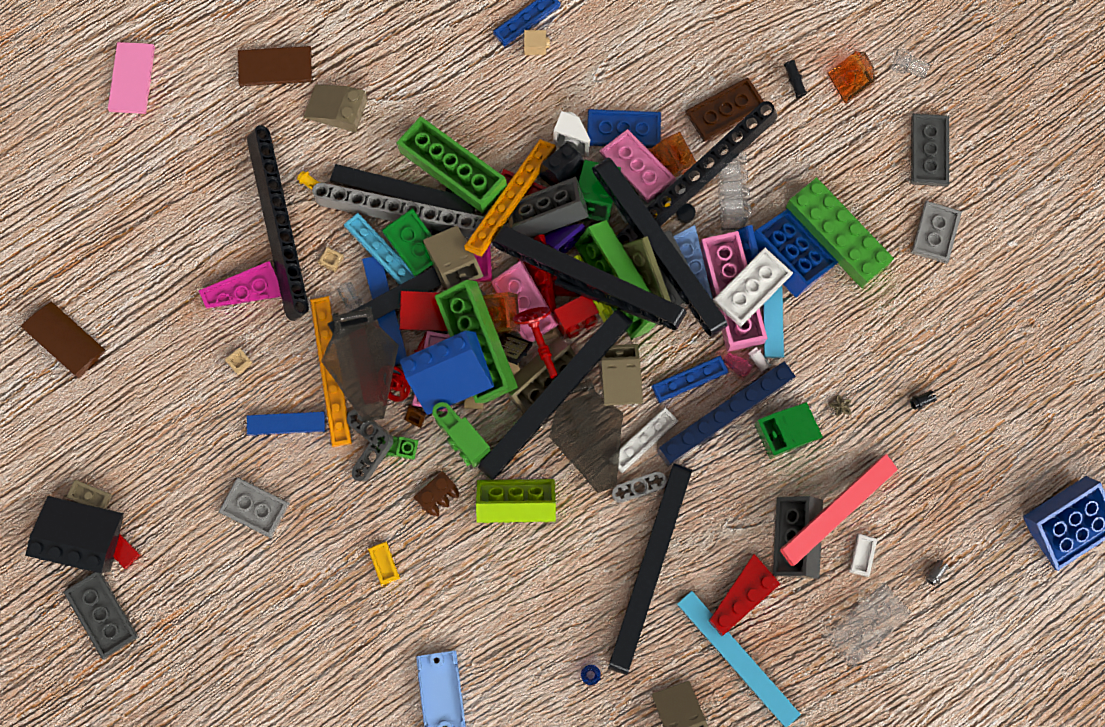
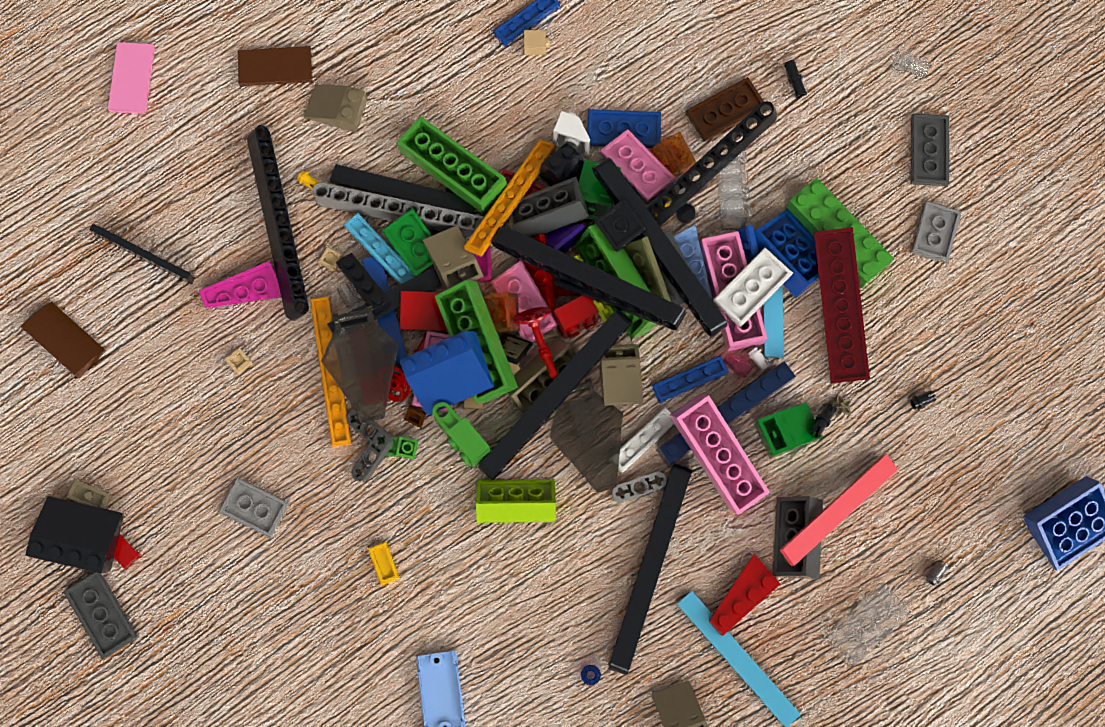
blue tile [247,412,326,436] -> none
reddish brown plate [413,471,459,517] -> none
clear orange slope [827,51,875,103] -> none
white tile [849,533,878,577] -> none
none -> black tile [89,224,195,285]
none -> black plate [336,253,392,315]
none -> black tile [595,198,648,252]
none -> bright pink brick [669,393,770,515]
none -> black pin [809,403,837,439]
none -> dark red plate [814,227,870,384]

